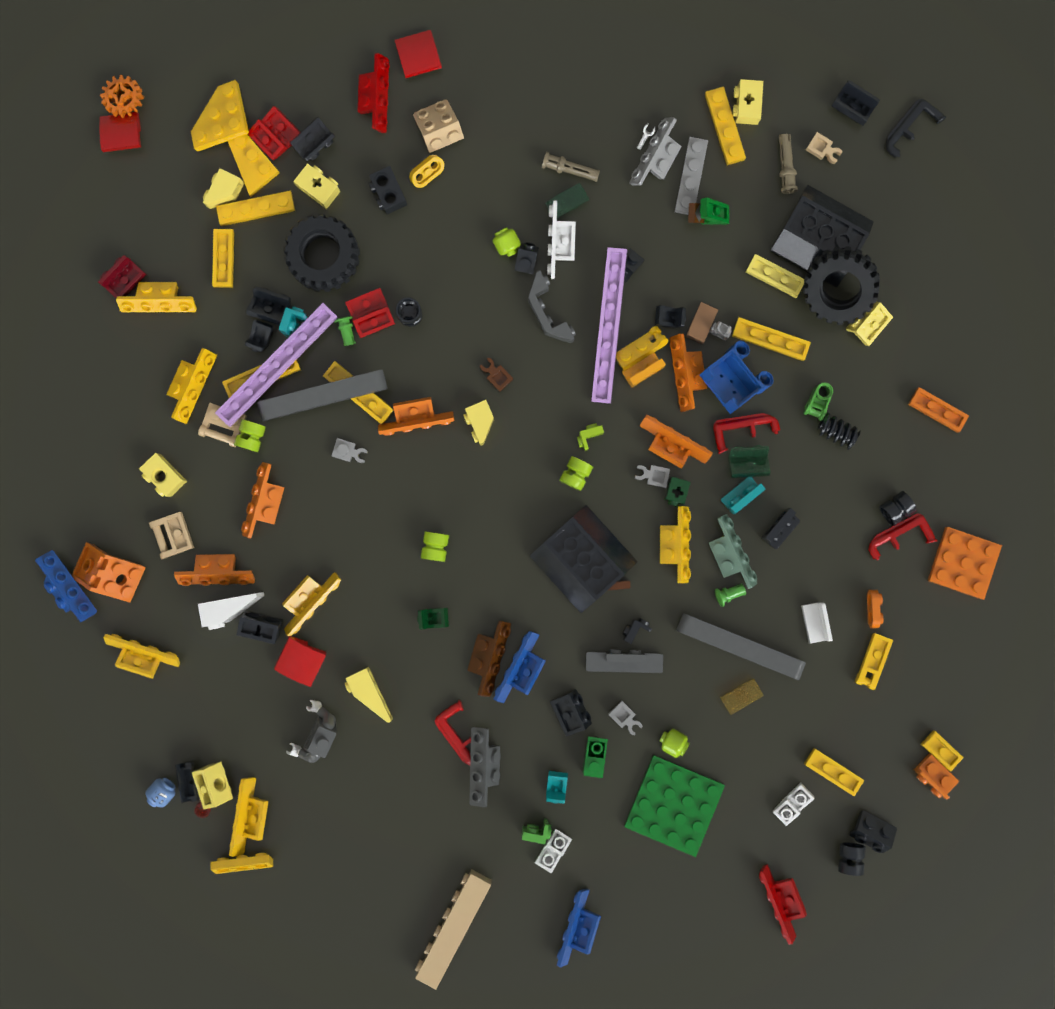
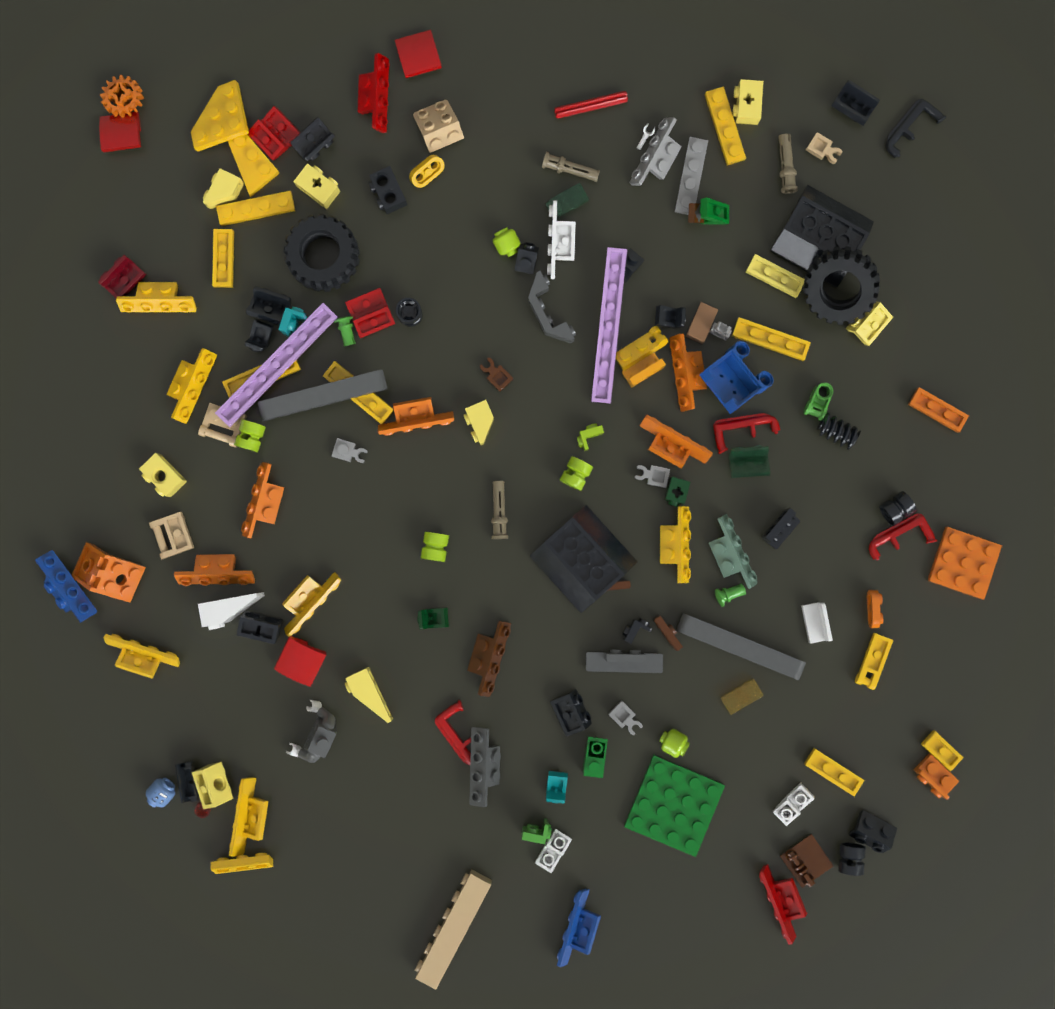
blue bracket [494,631,546,703] -> none
teal bracket [721,476,766,514] -> none
none -> dark tan pin [491,481,508,539]
none -> red axle [554,91,628,119]
none -> reddish brown plate [653,615,683,651]
none -> reddish brown hinge [780,834,833,888]

